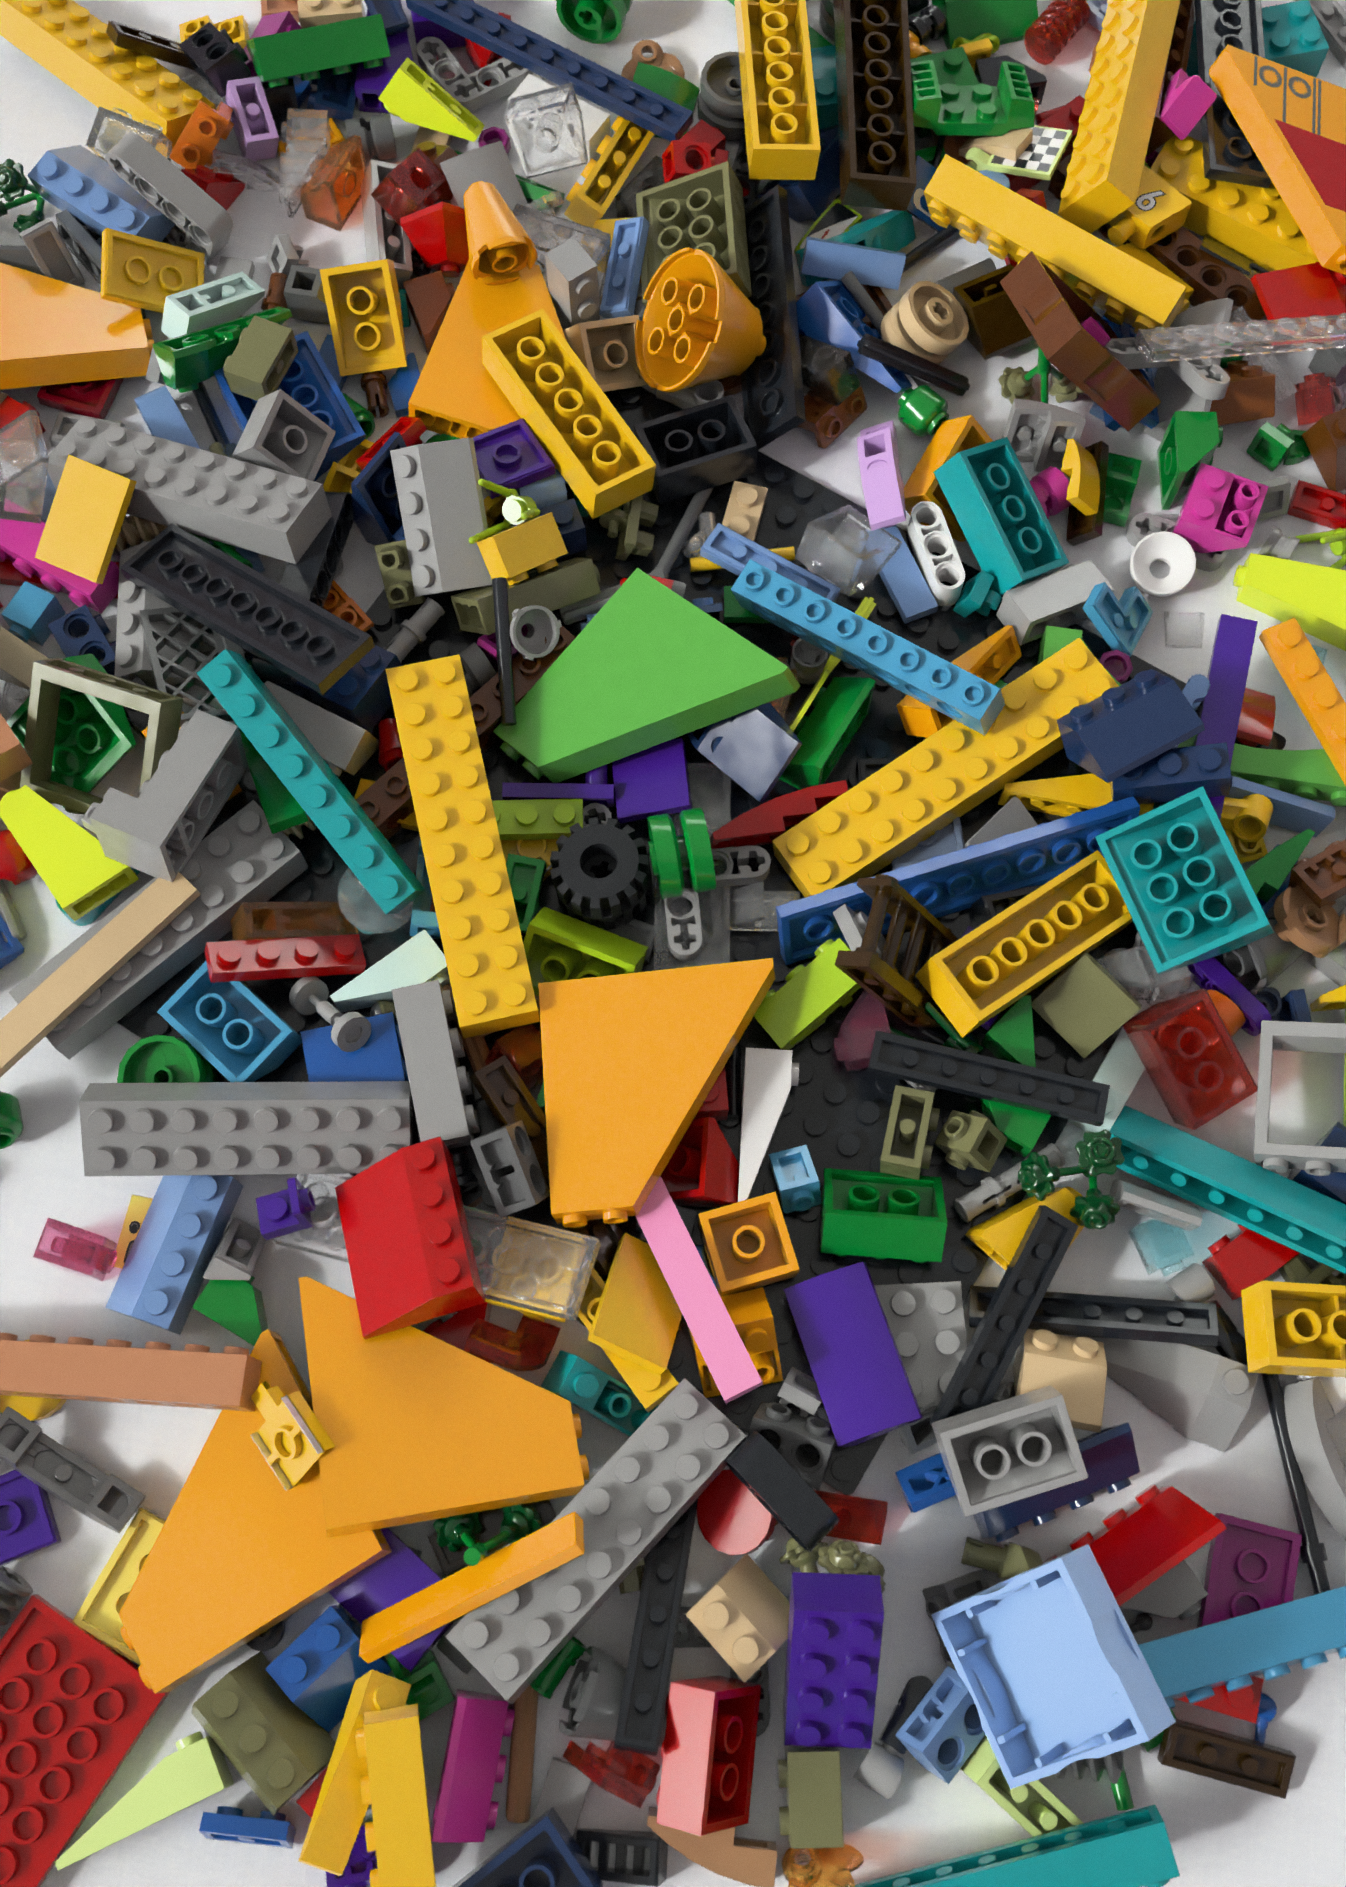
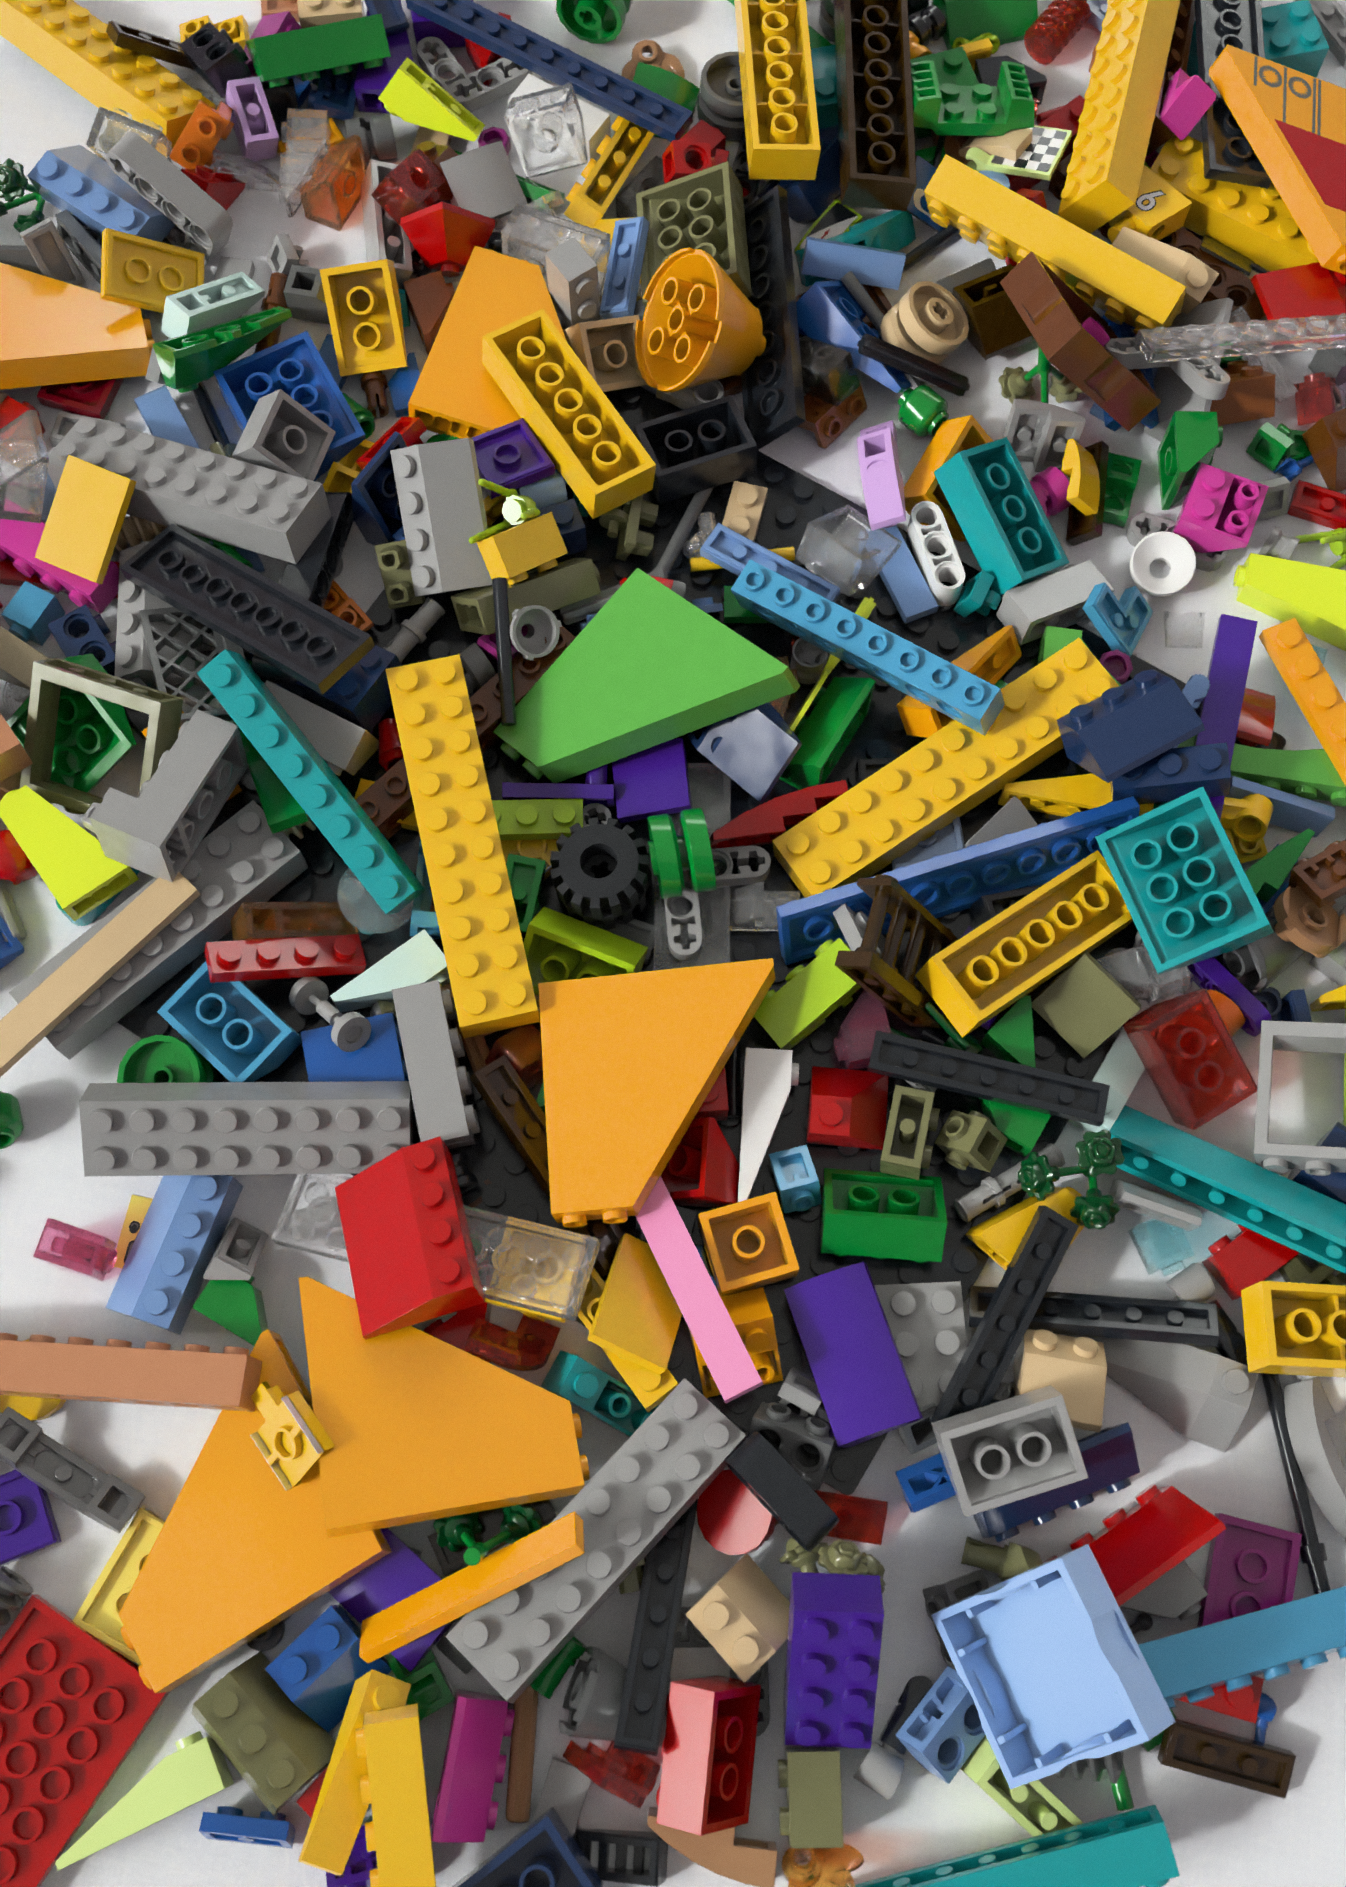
olive brick [223,315,299,401] -> none
dark purple bracket [256,1177,316,1241] -> none
light orange cone [463,181,538,285] -> none
dark grey brick [470,1120,550,1218] -> none
none -> red slope [806,1066,889,1150]
none -> tan slope [1112,227,1219,315]
none -> blue hand [1273,455,1315,482]

